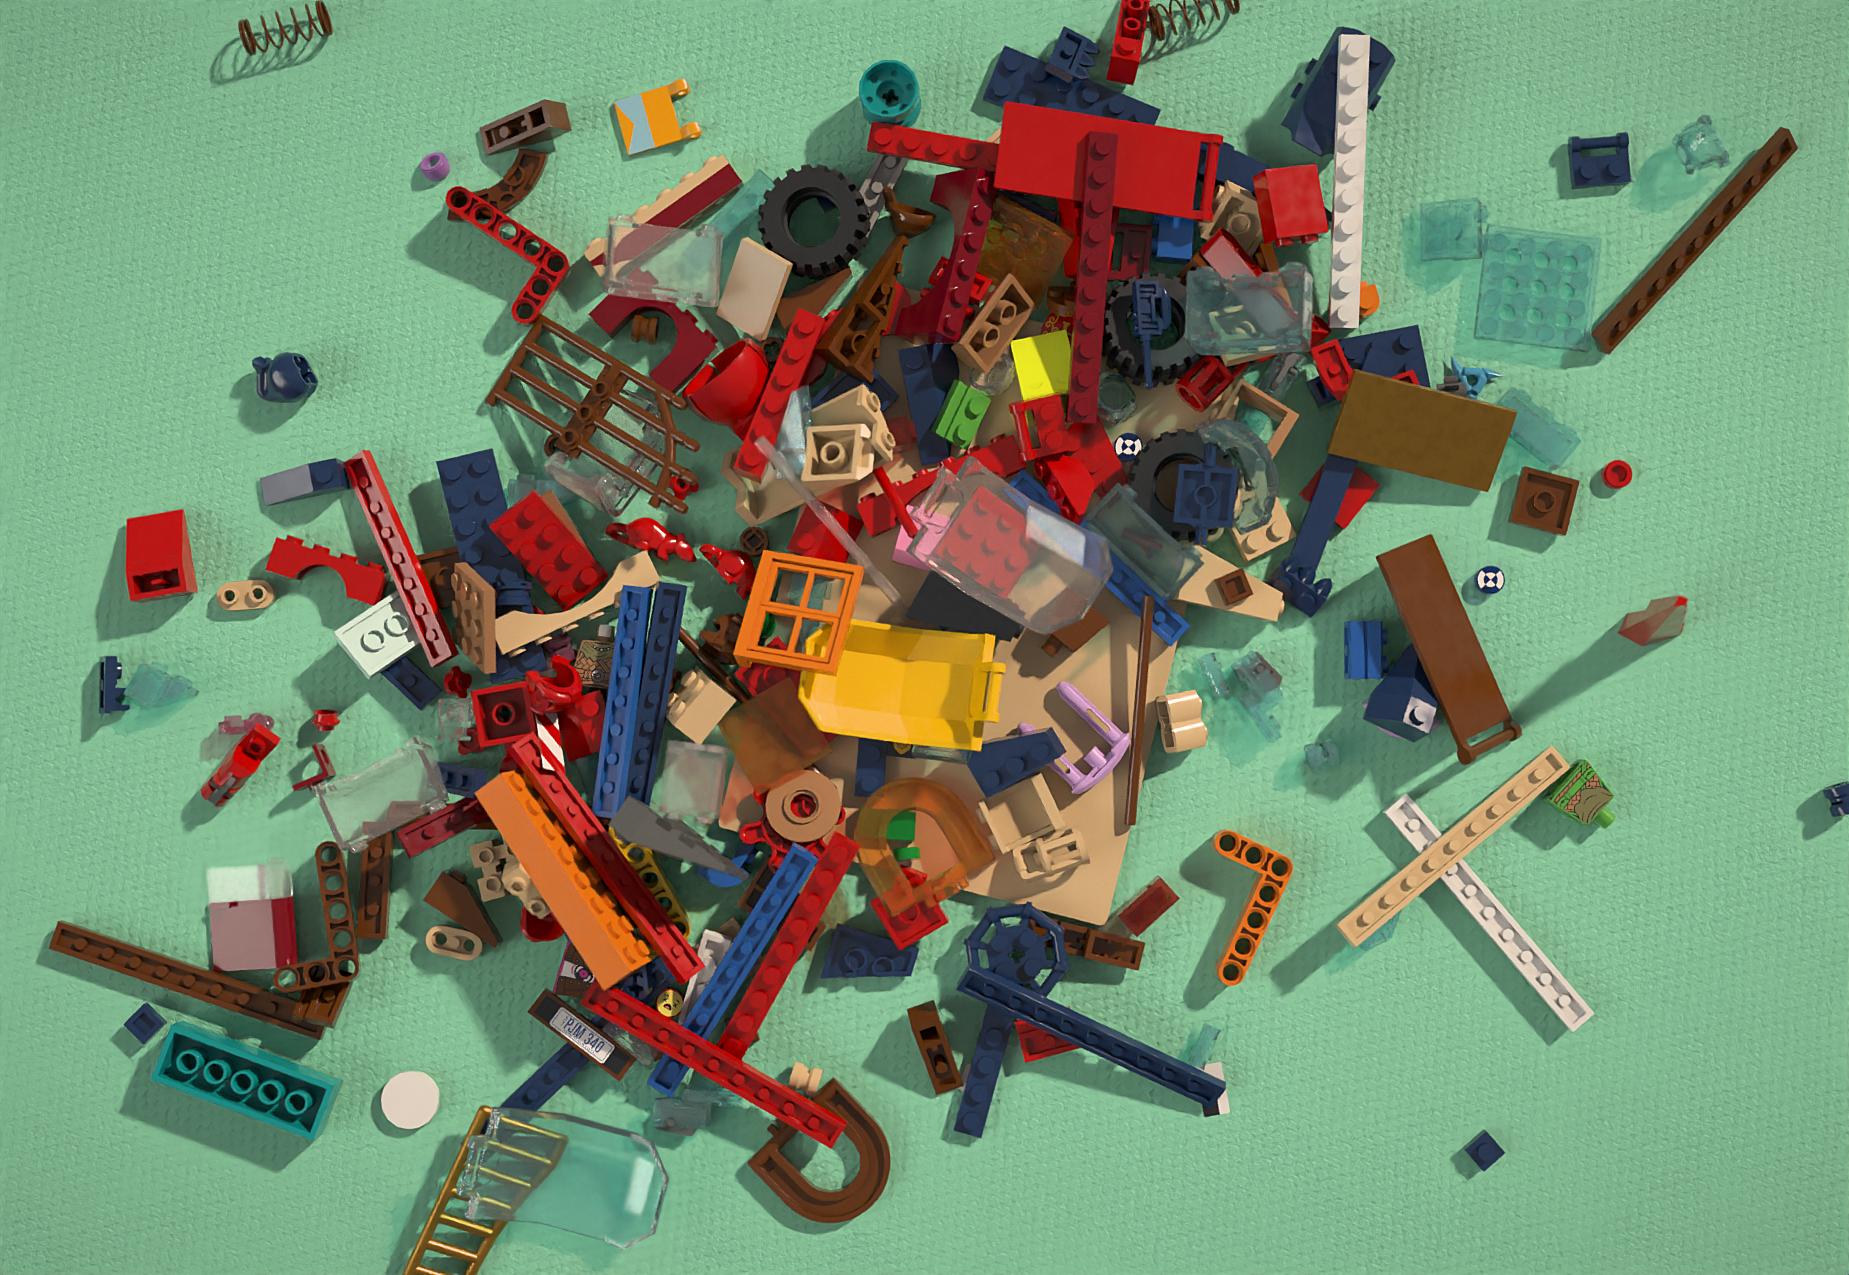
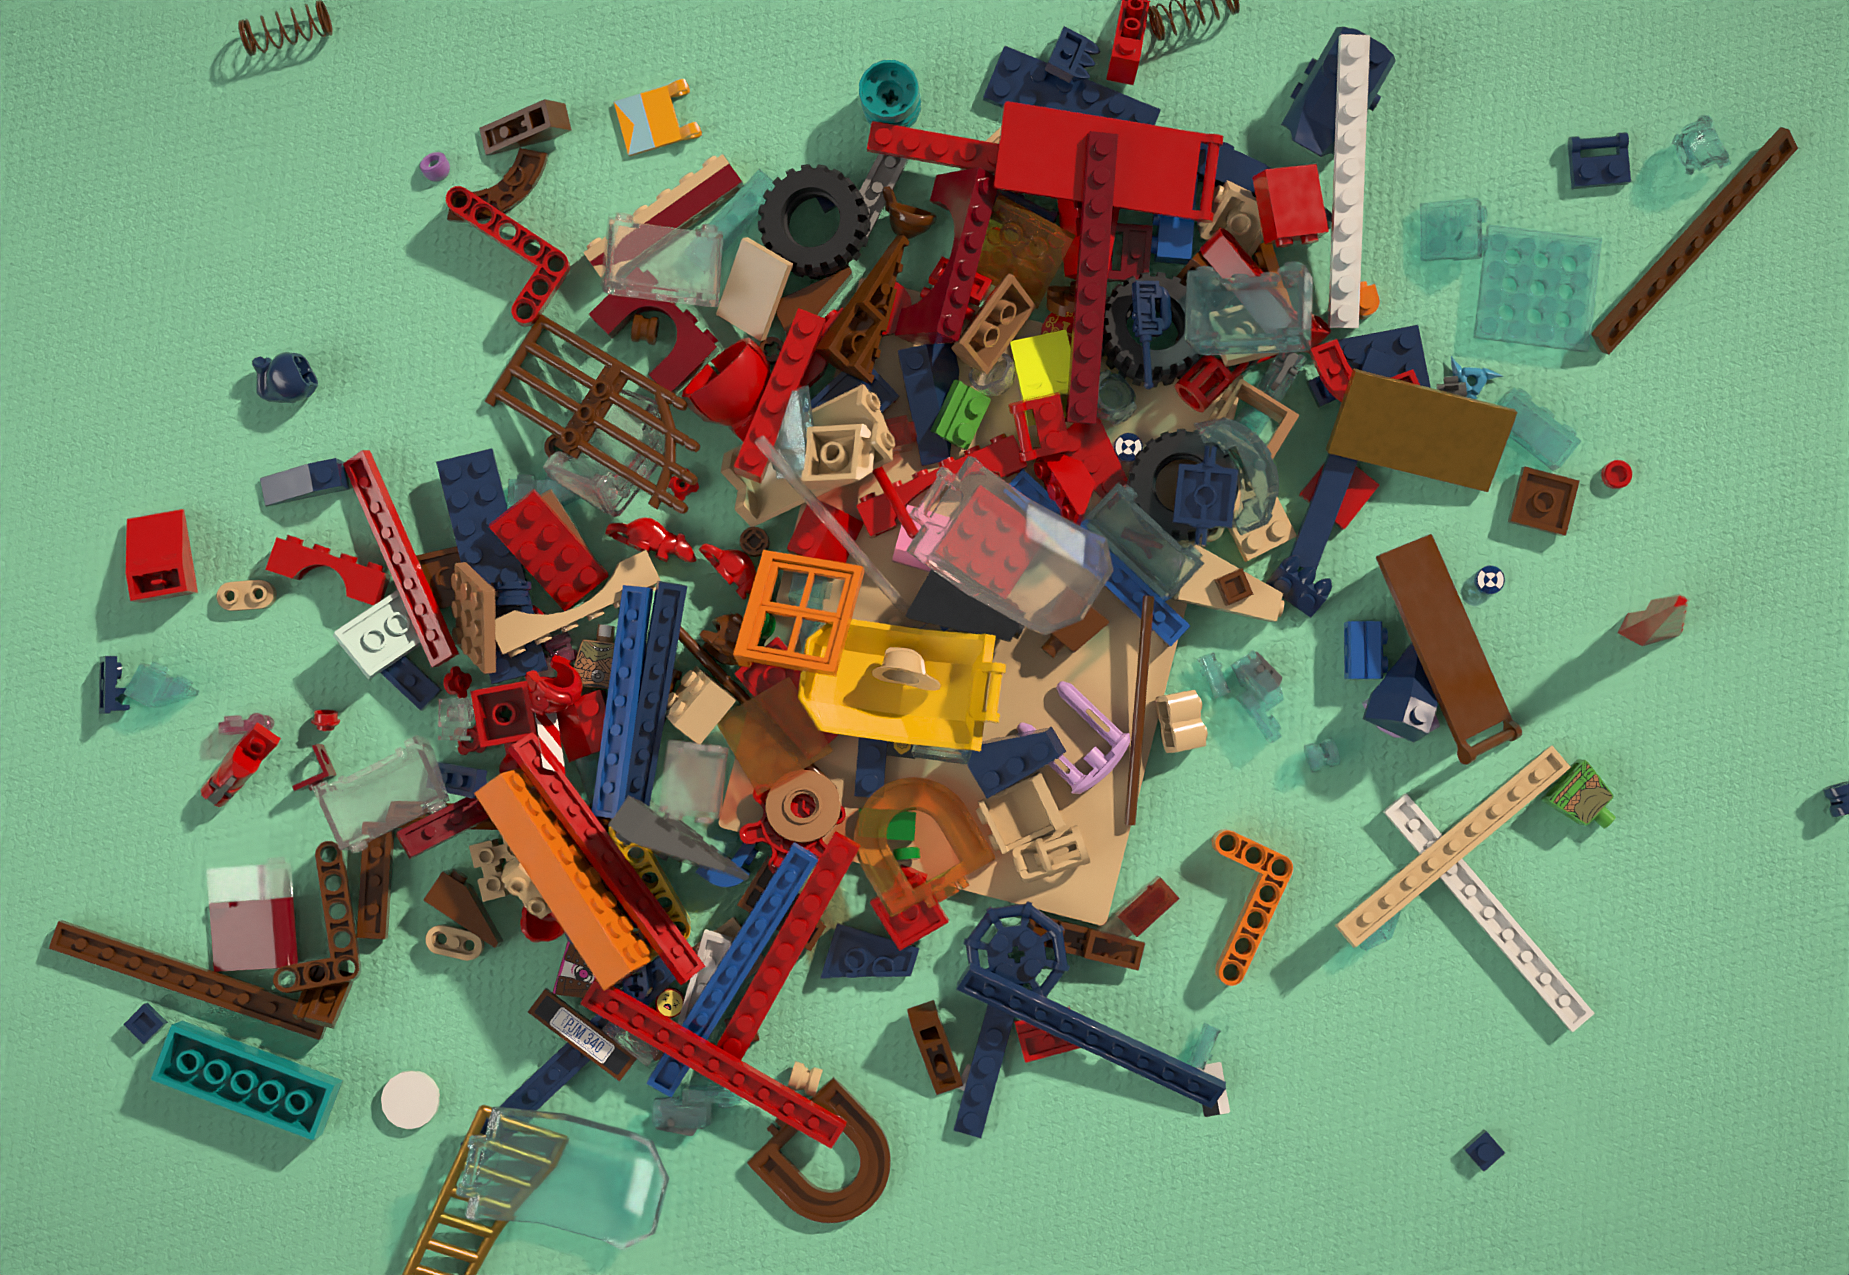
none -> tan piece [872,647,941,691]

